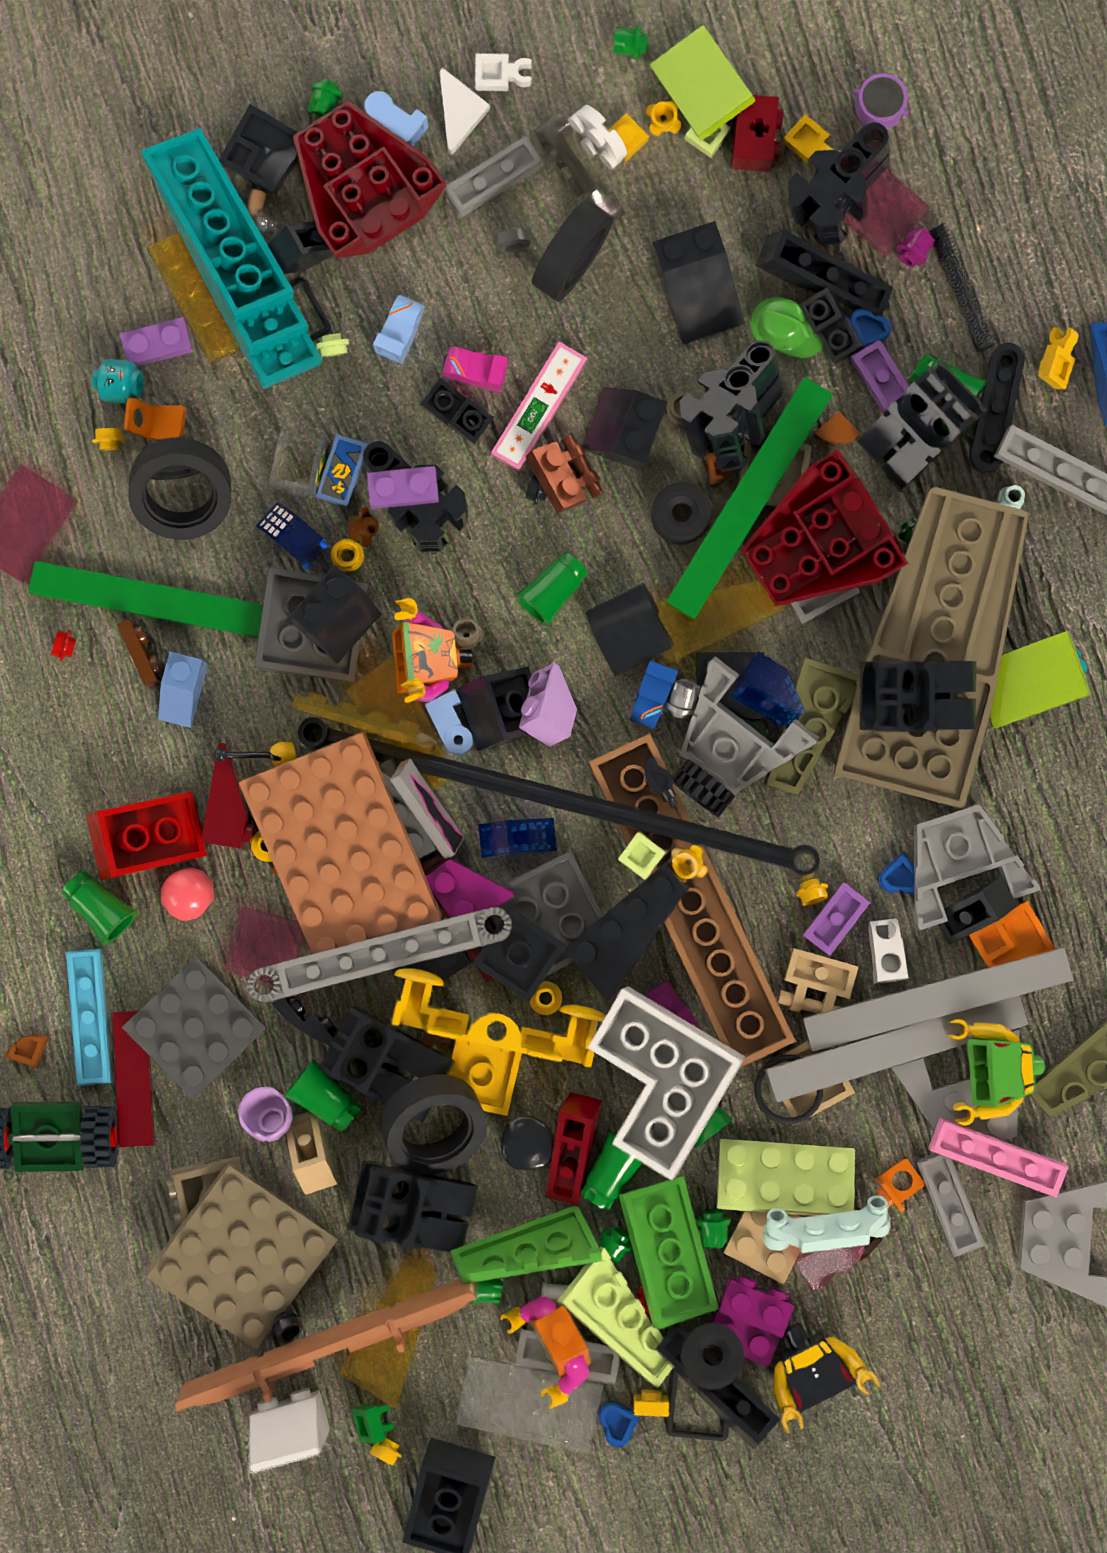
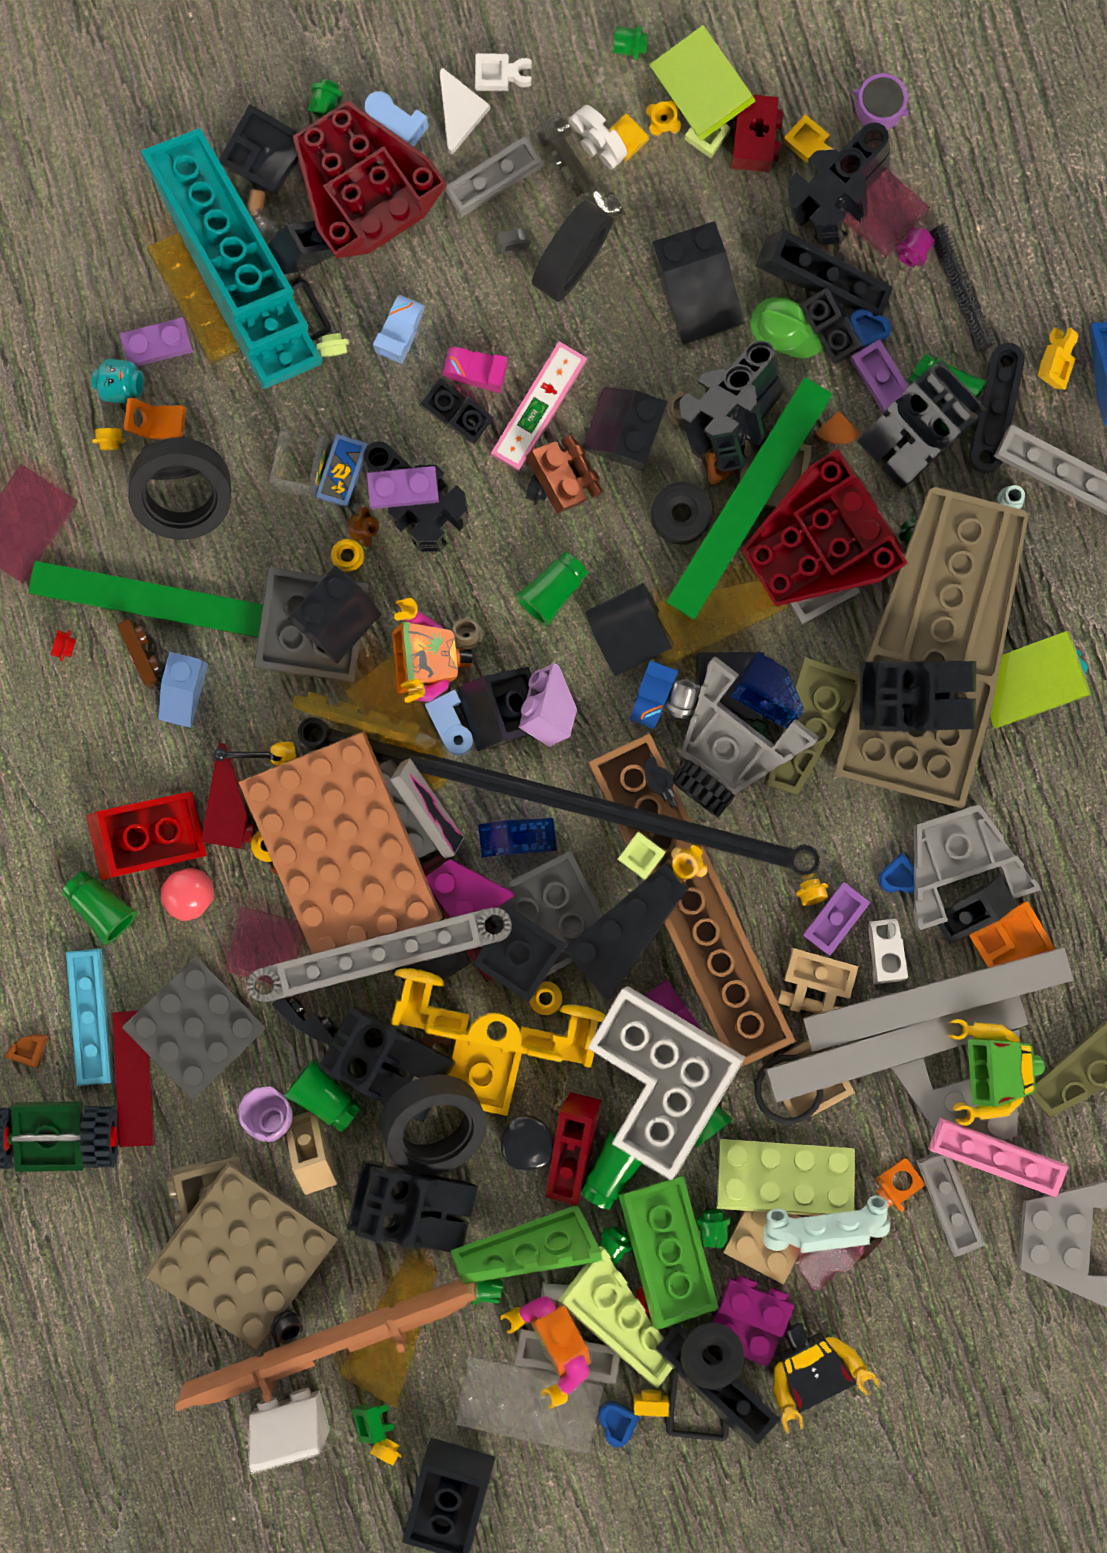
clear blue slope [256,501,327,569] -> none

